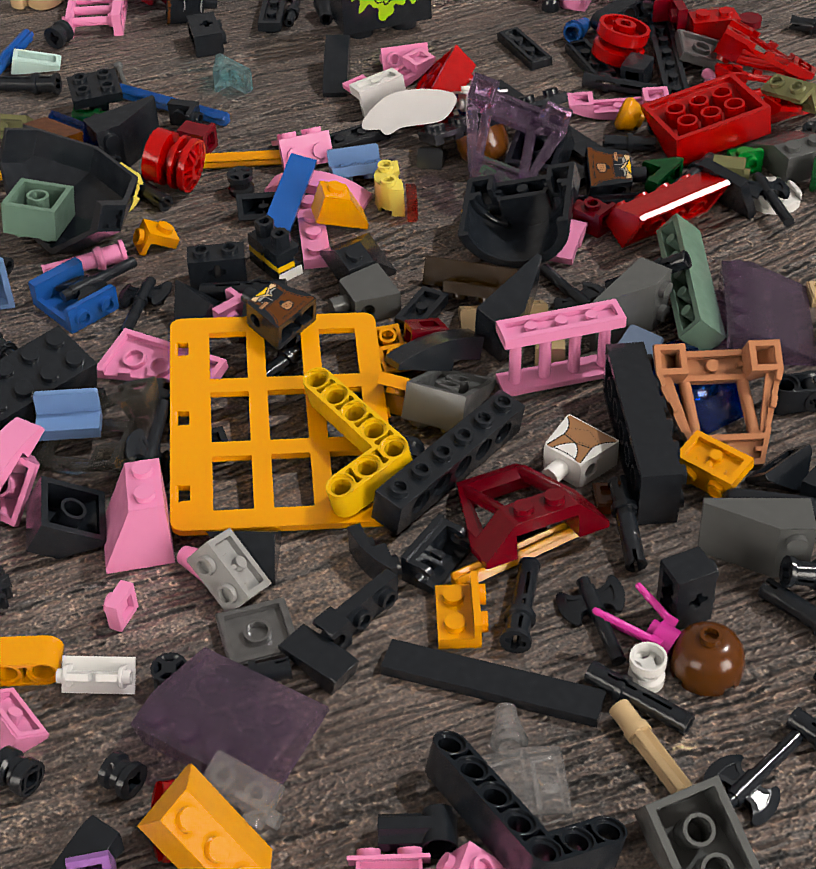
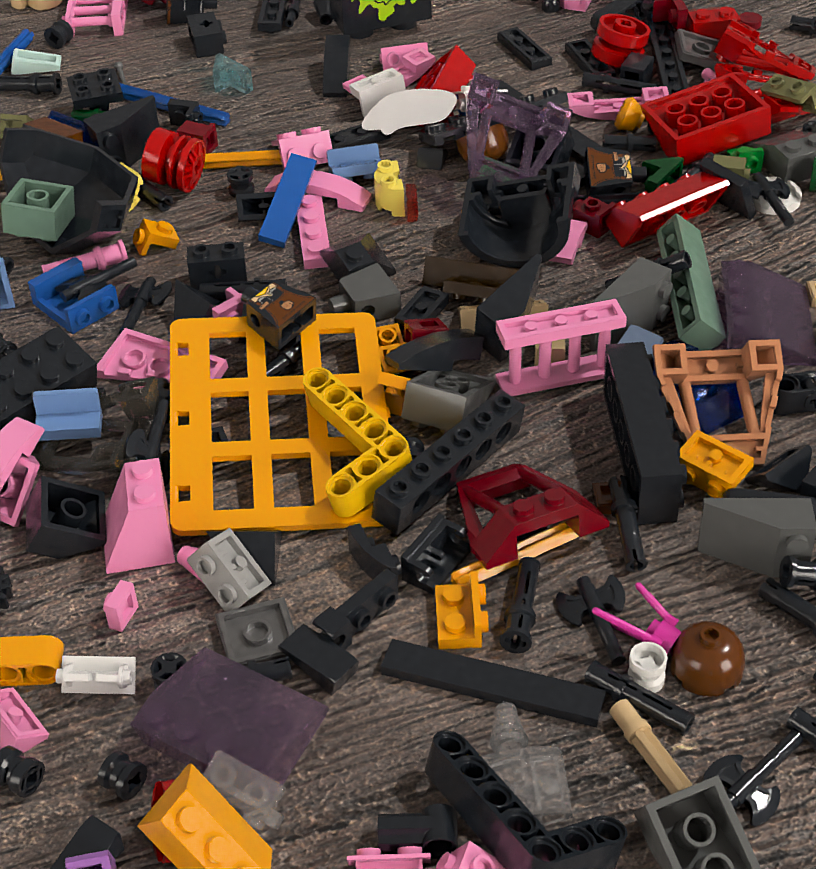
black hips [248,215,303,281] -> none
light orange slope [311,181,369,229] -> none
black piece [540,263,606,310] -> none
white torso [542,414,619,487] -> none
blue cone [563,17,591,42] -> none
black brick [656,546,719,630] -> none

